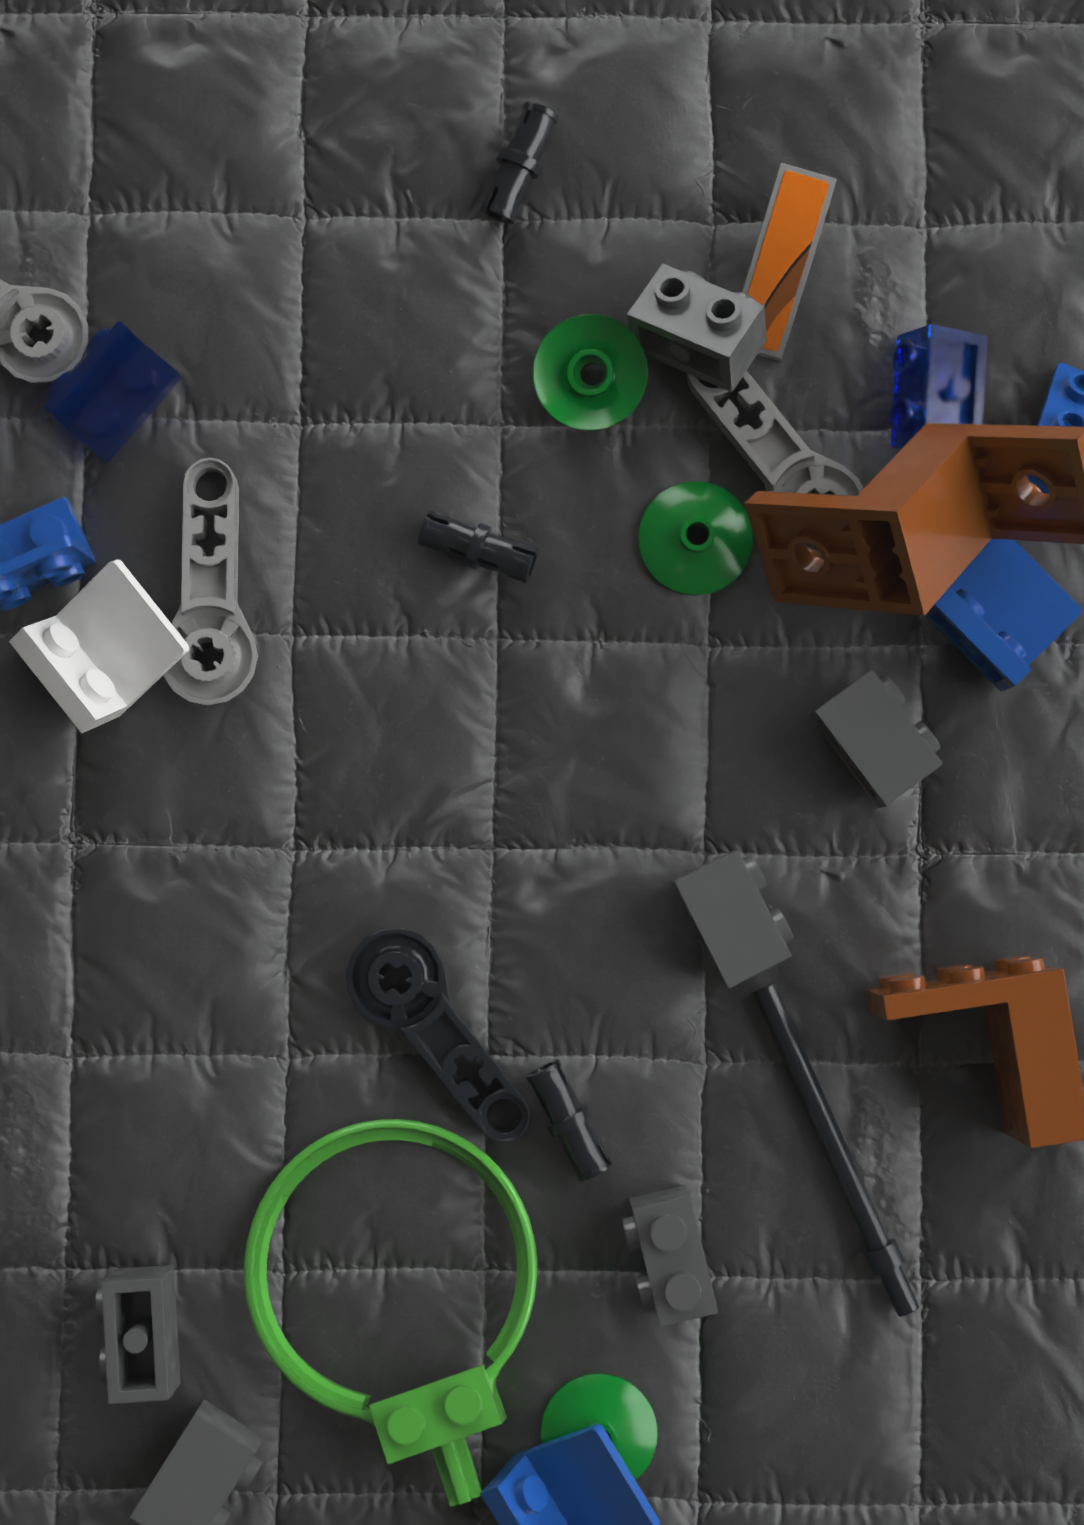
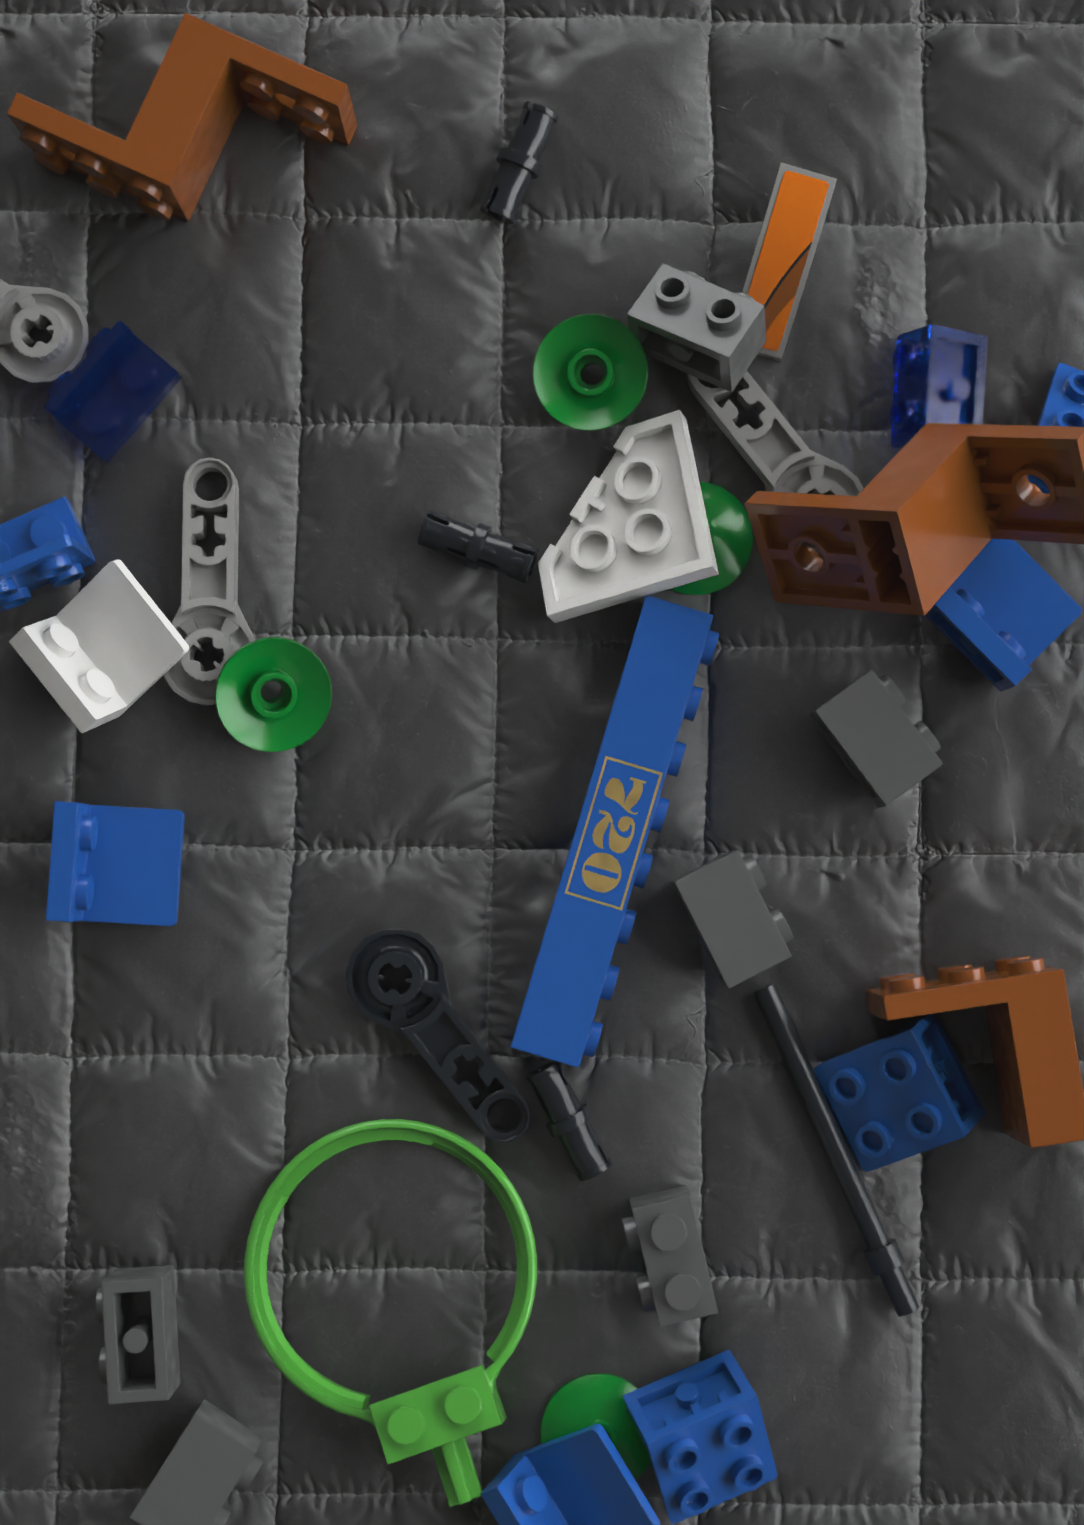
none -> dark orange bracket [7,12,358,222]
none -> blue bracket [46,801,185,926]
none -> green dish [215,637,332,752]
none -> blue brick [511,595,719,1068]
none -> white plate [538,410,719,623]
none -> blue bracket [622,1349,778,1524]
none -> blue bracket [814,1013,986,1172]

